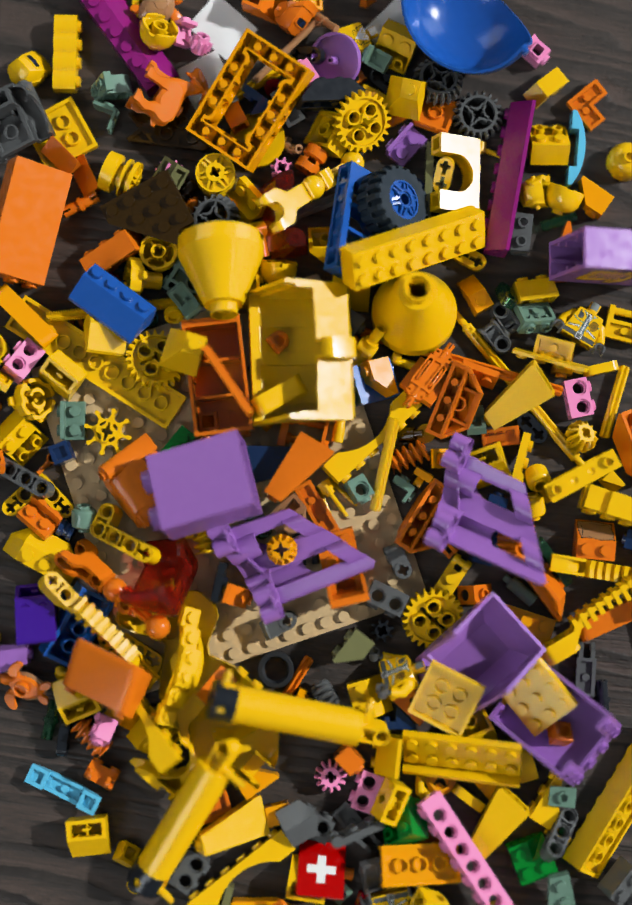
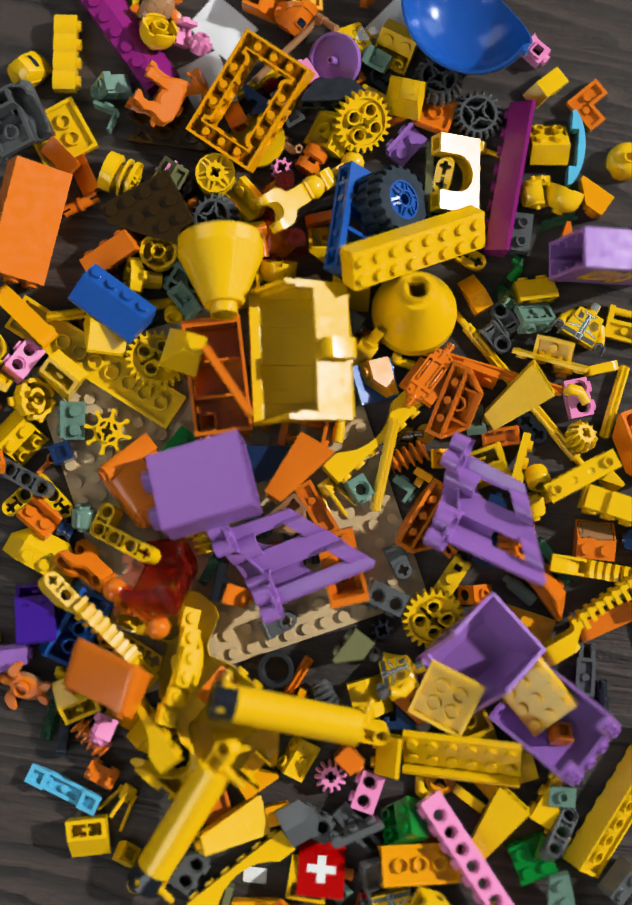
yellow beam [250,374,308,418] -> none
orange tile [265,330,289,355] -> none
light orange gear [266,534,298,565] -> none
black beam [290,46,326,65] -> none
yellow brick [370,777,412,827] -> none
none -> yellow plant [97,782,138,832]
none -> clear green beam [197,553,224,587]
none -> white sticker [243,867,267,884]
none -> yellow bracket [277,735,321,783]
none -> orange beam [304,210,332,227]
none -> green arm [506,254,525,283]
none -> yellow arm [563,384,591,406]

